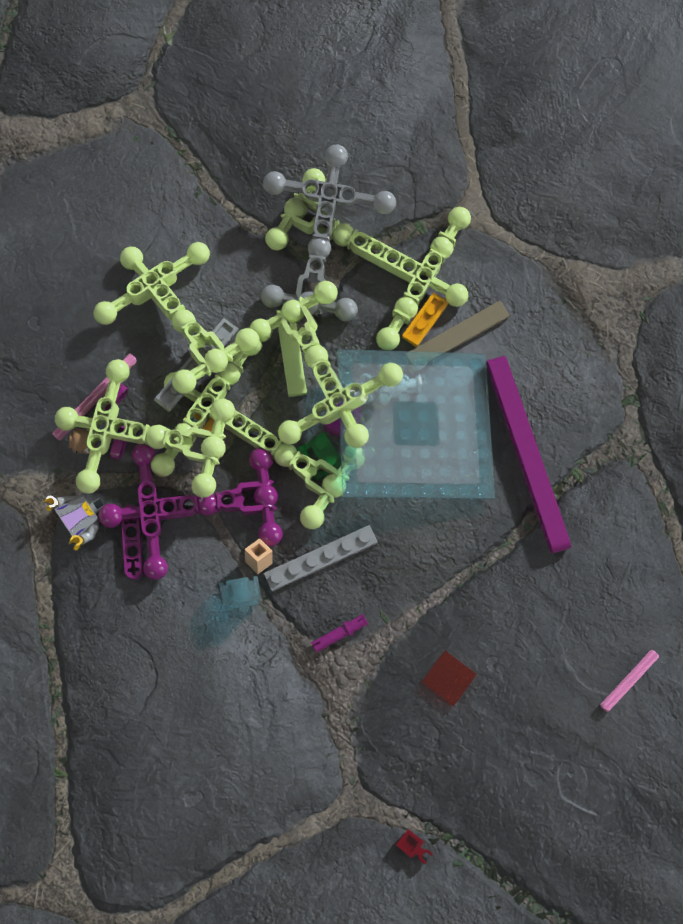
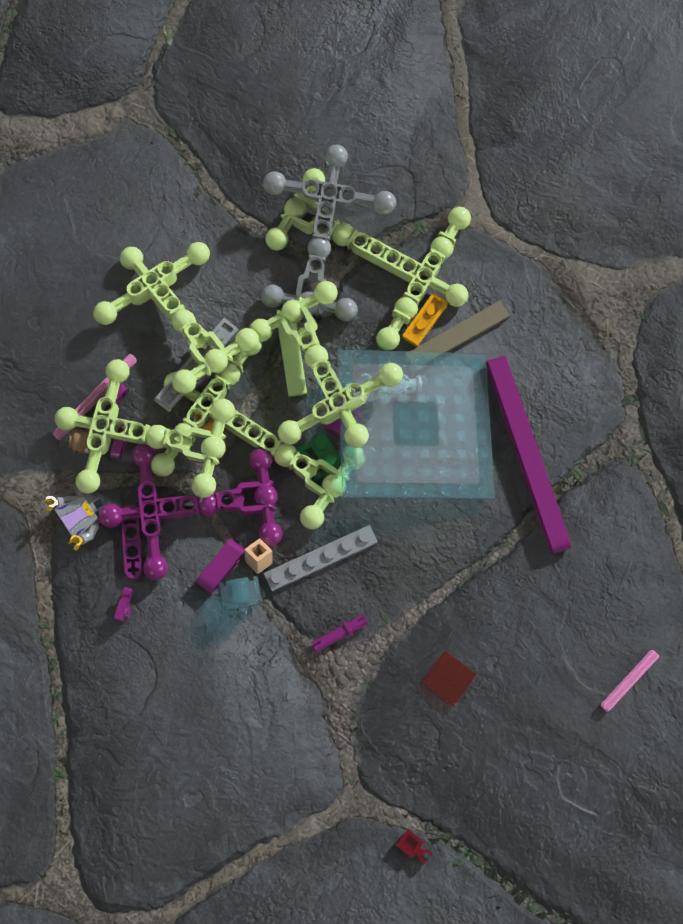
none -> magenta plate [114,587,133,623]
none -> magenta beam [196,539,245,595]

